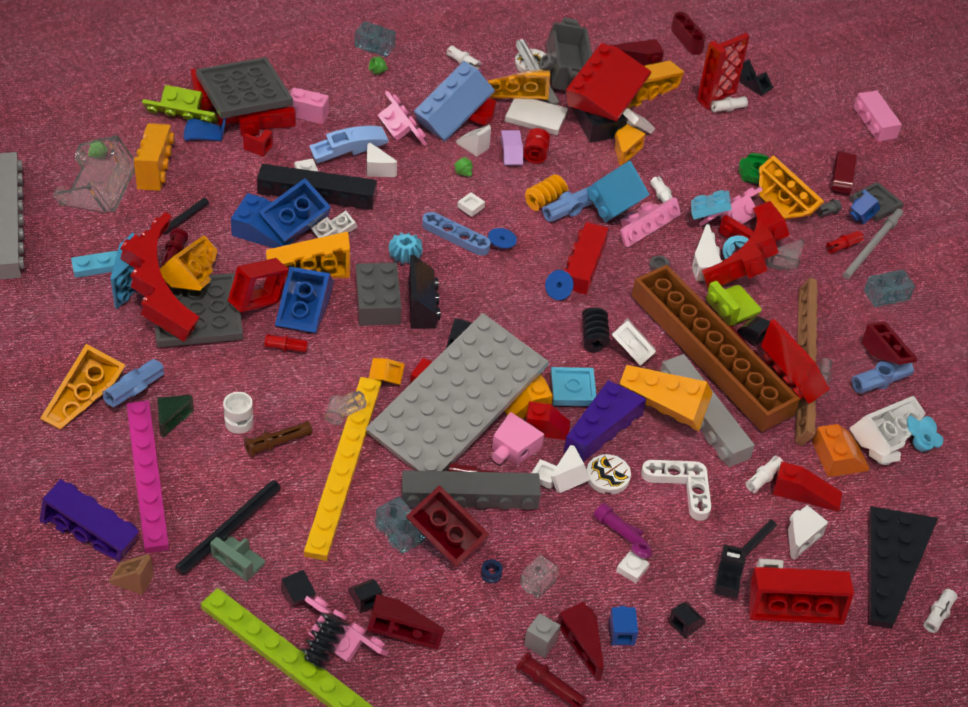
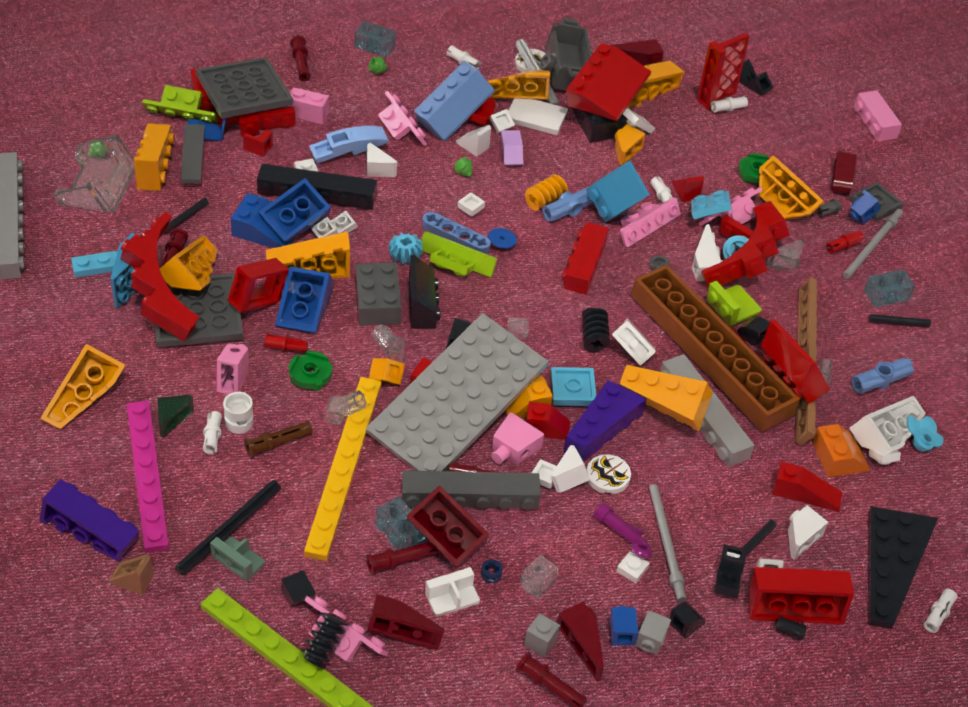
medium blue piece [102,359,164,407] -> none
black brick [348,579,383,614] -> none
red wheel [523,128,551,164] -> none
blue piece [545,270,574,300] -> none
white beam [641,460,711,521] -> none
dark red beam [671,12,706,55] -> none
white pin [745,456,784,493] -> none
dark red slope [862,321,917,365] -> none
none -> dark grey slope [181,124,205,183]
none -> white pin [203,411,222,454]
none -> bright pink torso [217,344,249,394]
none -> green plate [289,351,332,391]
none -> dark red pin [290,35,311,81]
none -> dark red pin [366,541,439,575]
none -> clear piece [371,324,405,363]
none -> lime bracket [421,231,497,277]
none -> white panel [425,567,480,617]
none -> white plate [489,109,515,134]
none -> clear tile [507,317,529,339]
none -> light grey brick [635,610,671,655]
none -> light grey bar [649,484,687,603]
none -> red slope [672,176,704,202]
none -> black pin [775,616,808,640]
none -> black bar [868,314,931,327]

